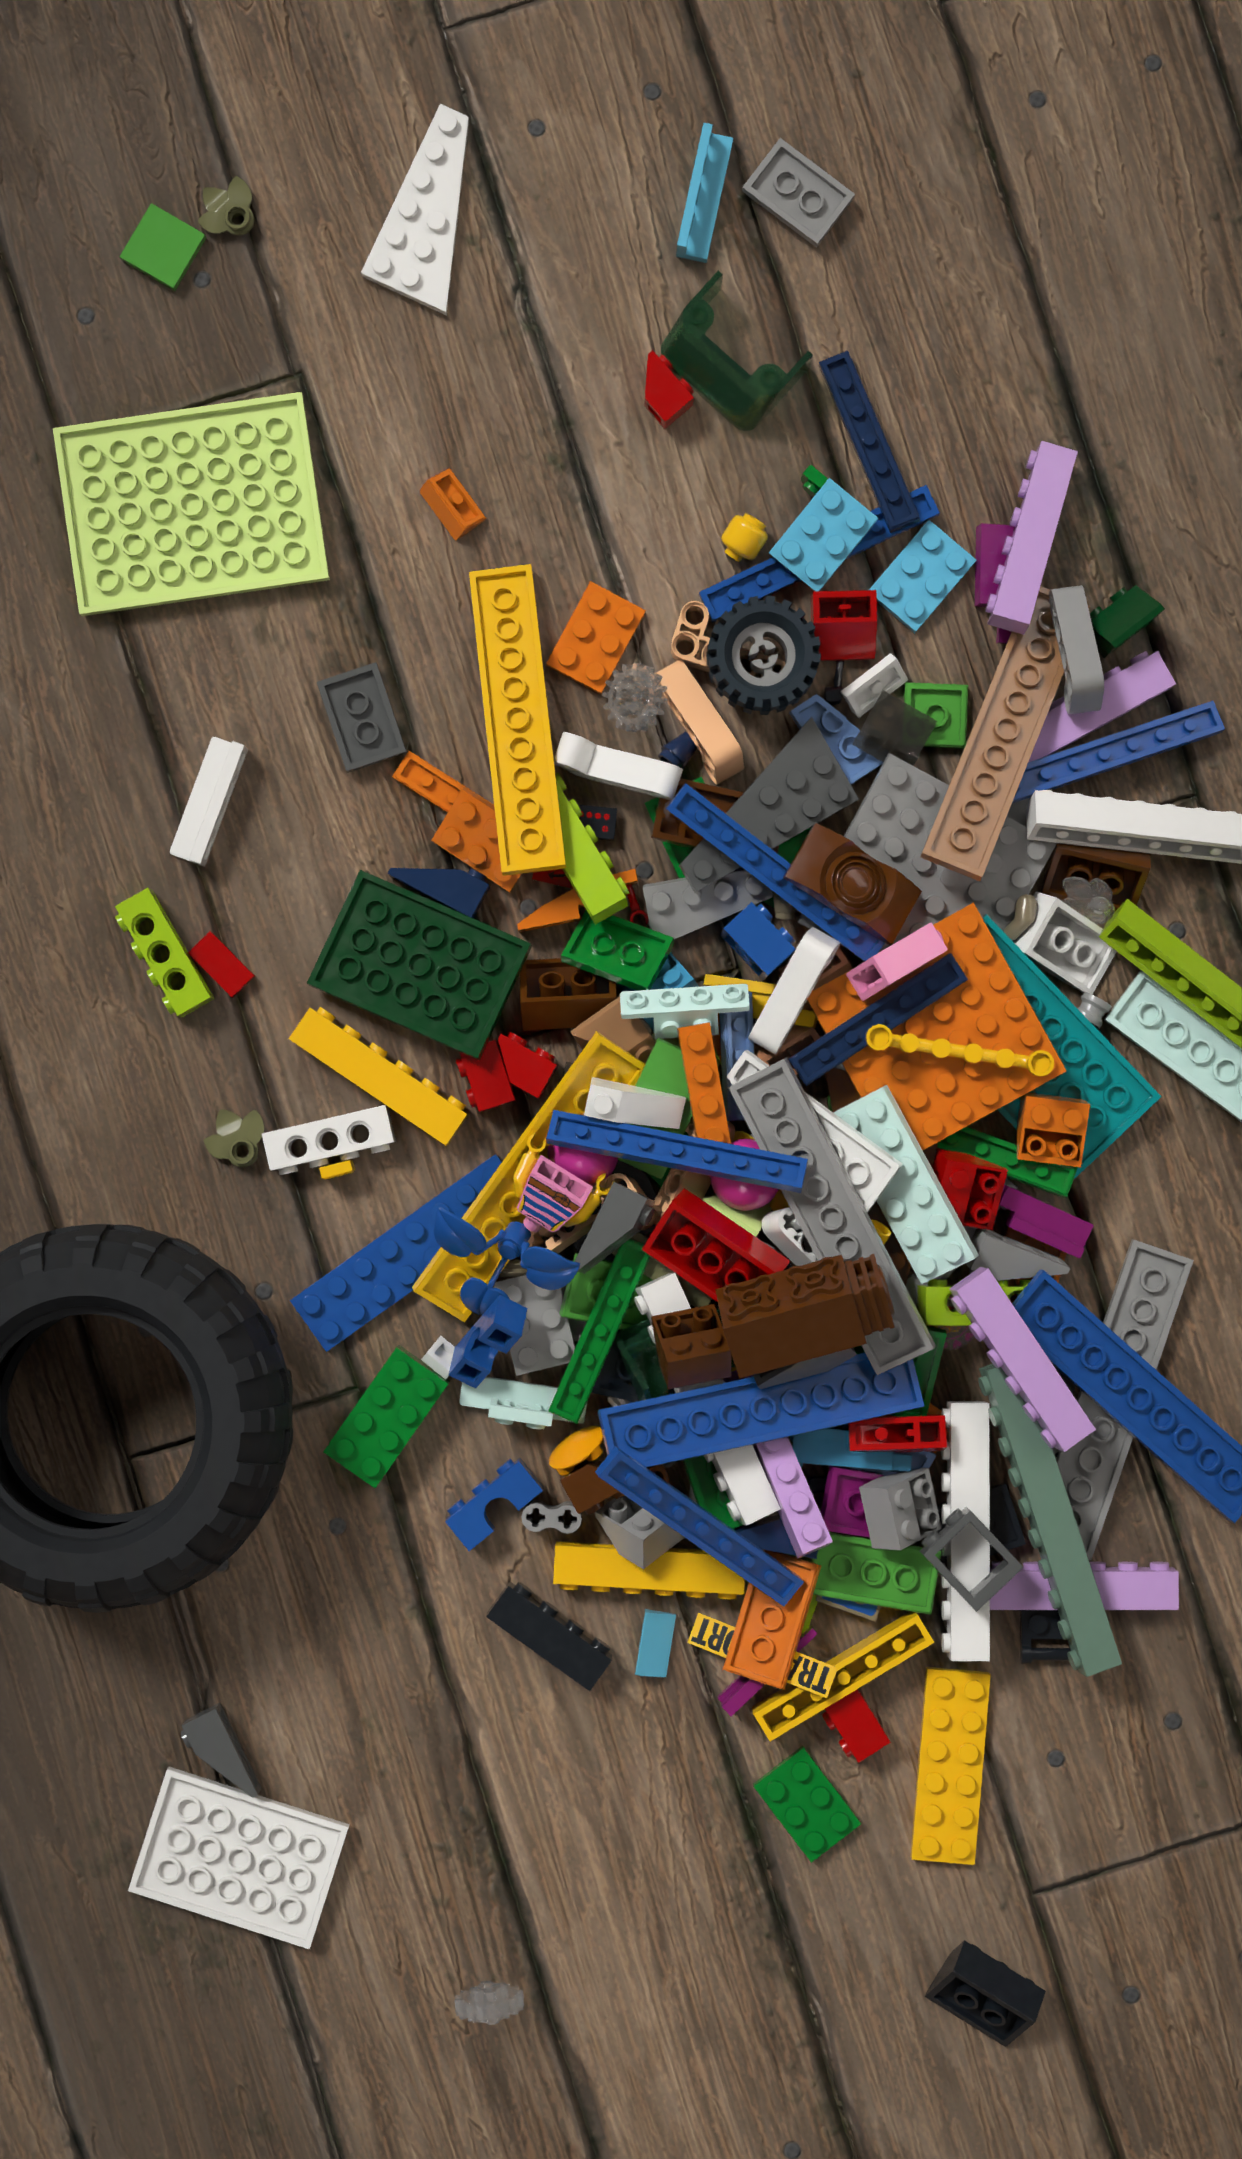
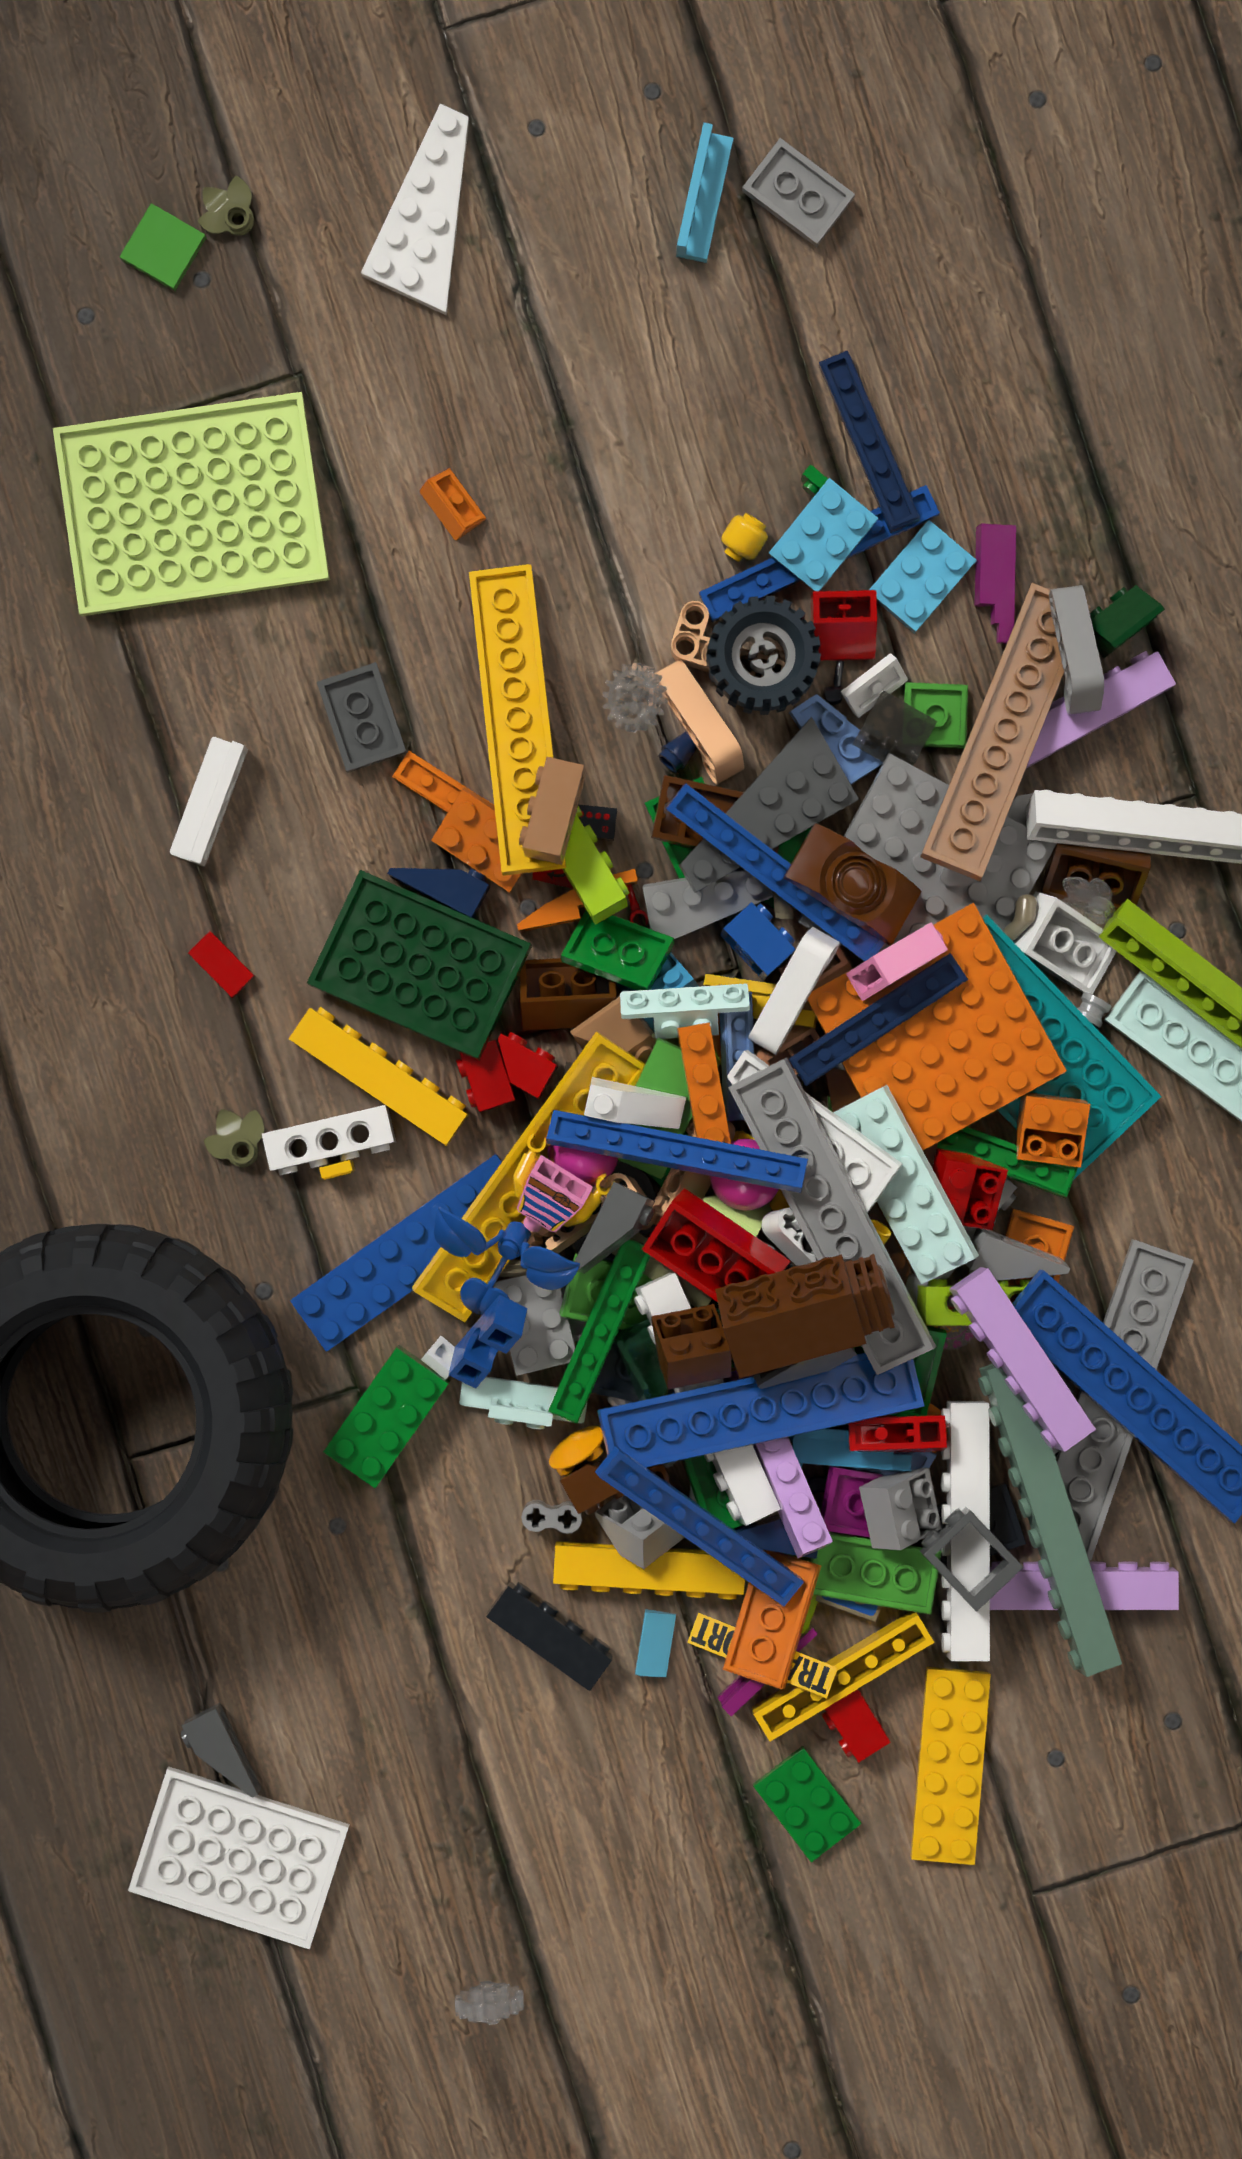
lime brick [115,887,215,1017] -> none
blue arch [445,1458,544,1551] -> none
orange plate [546,581,646,695] -> none
white beam [554,732,683,800] -> none
red slope [644,350,694,429] -> none
clear green windscreen [661,270,813,431] -> none
yellow bar [865,1024,1054,1076] -> none
black slope [925,1940,1046,2047] -> none
lavender brick [985,441,1078,635] -> none
magenta piece [999,1184,1094,1259] -> none
blue plate [1012,700,1225,803] -> none
black plate [1020,1610,1071,1664] -> none
none -> medium nougat brick [519,757,586,865]

